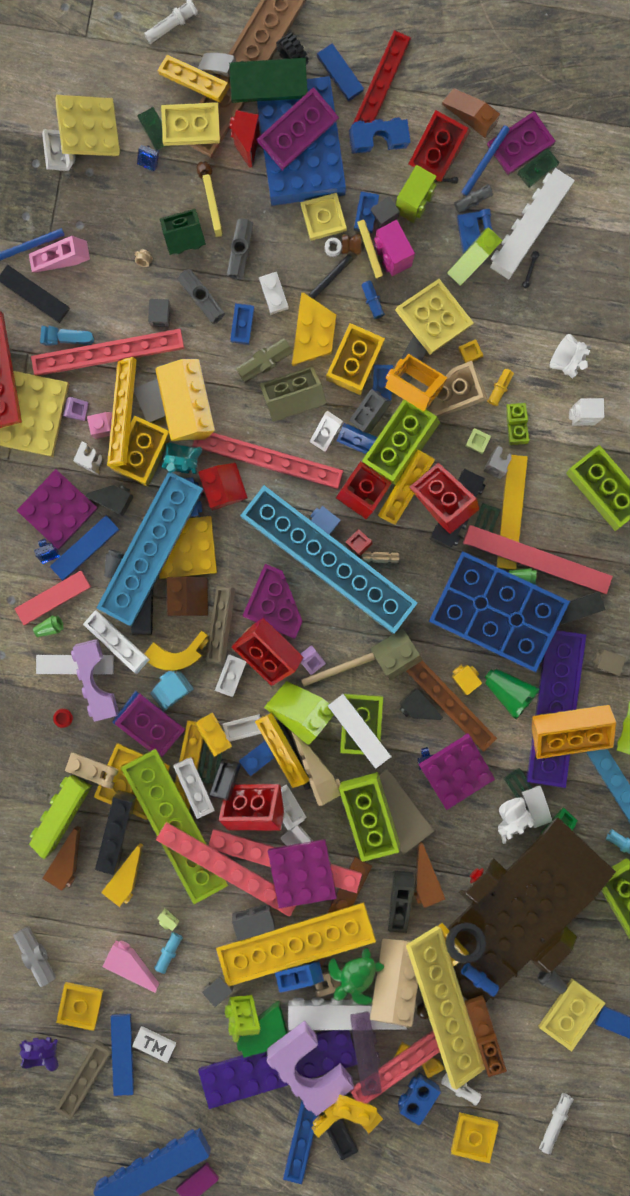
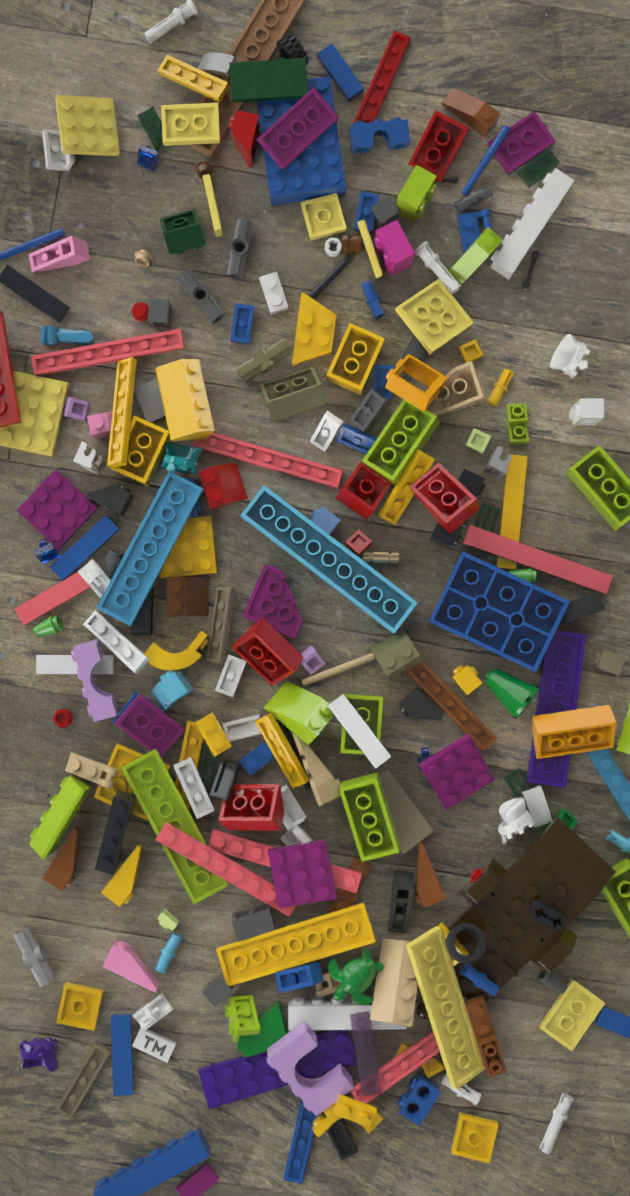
none -> white hips [78,559,111,598]
none -> red plate [131,302,149,322]
none -> white hips [132,993,173,1031]
none -> white pin [415,241,461,294]
none -> black beam [529,900,566,930]

